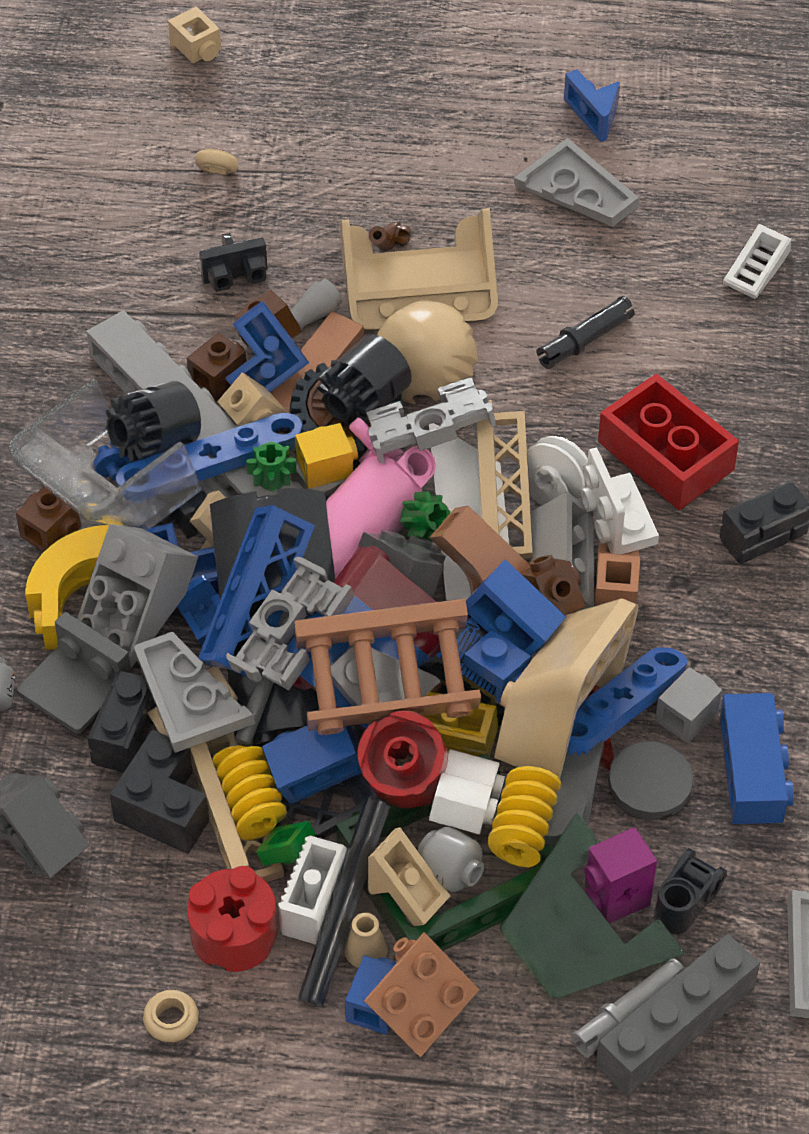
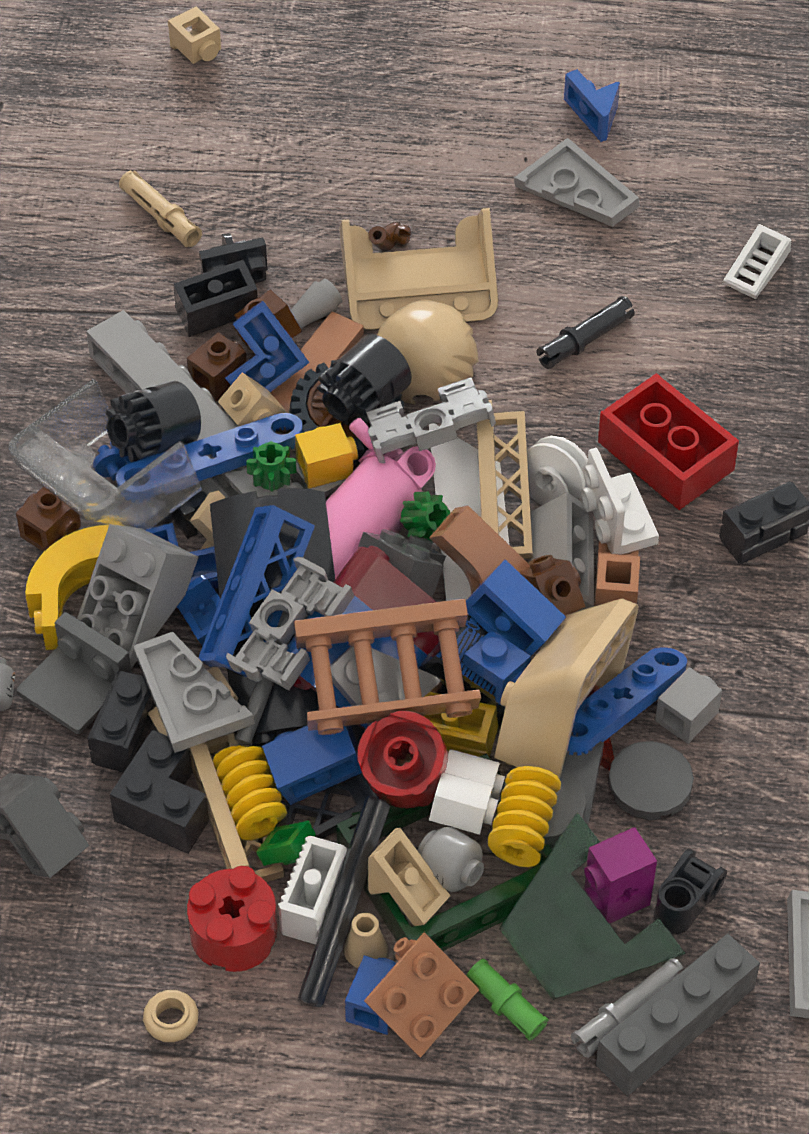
tan piece [195,149,239,175] -> none
blue brick [719,693,794,824] -> none
none -> tan pin [119,170,202,247]
none -> black brick [173,260,258,337]
none -> bright green pin [466,959,549,1041]

